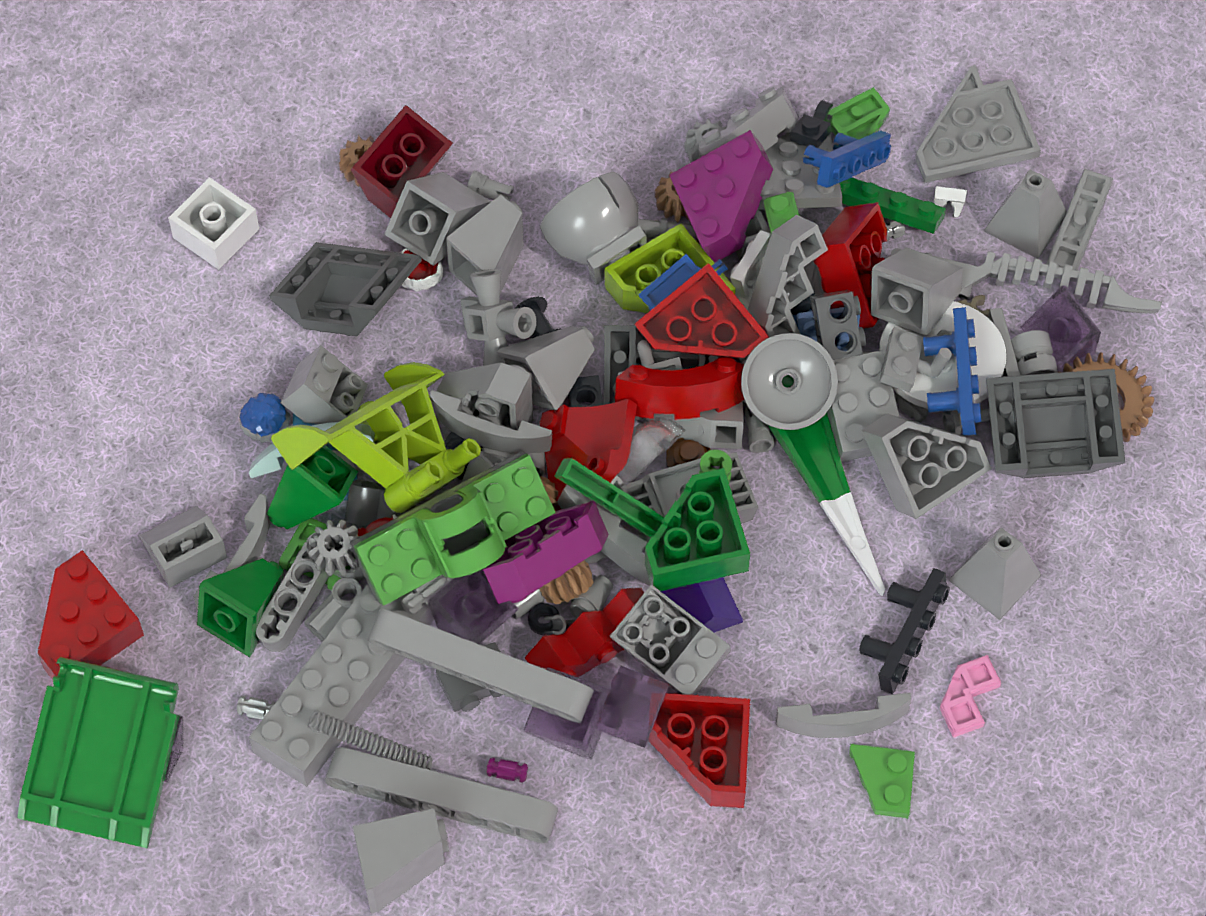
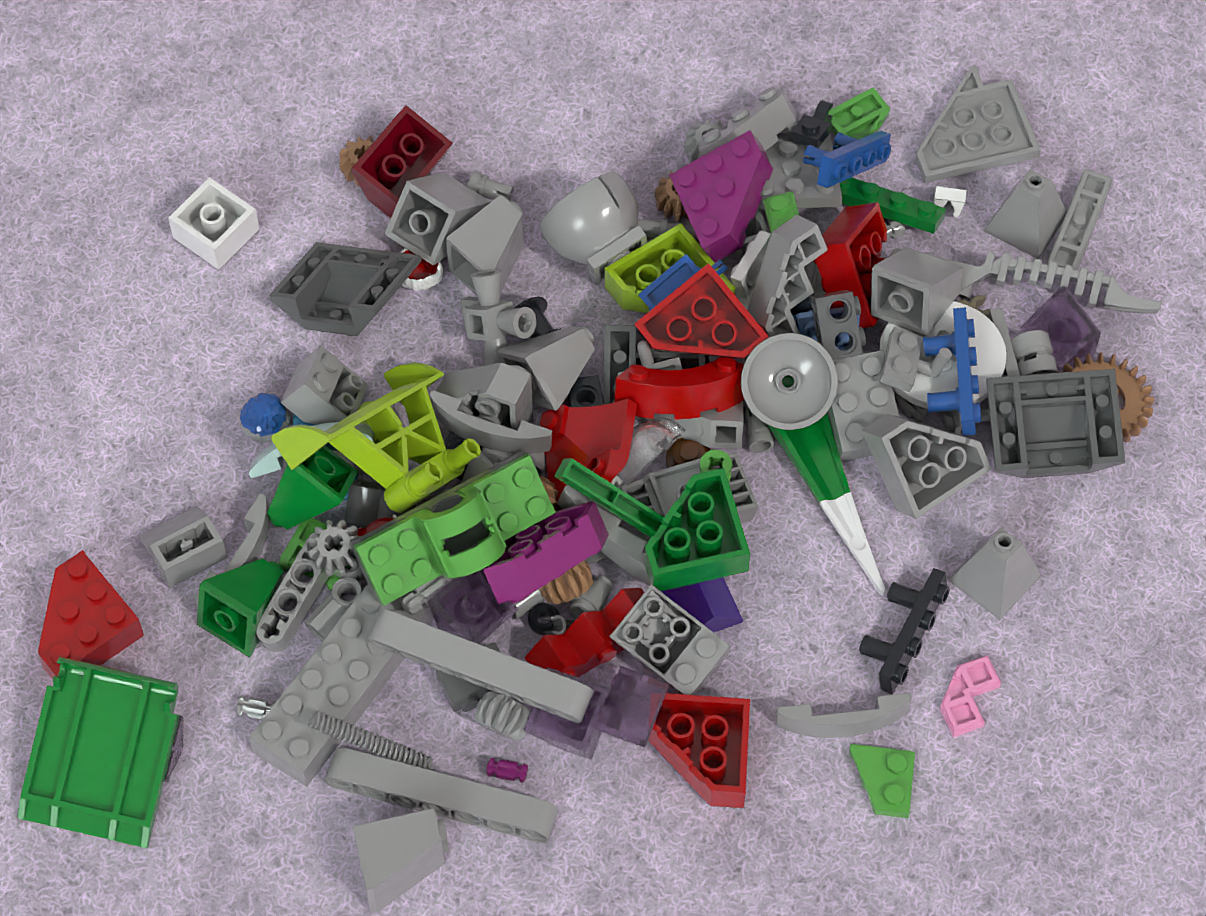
none -> light grey gear [474,691,534,740]

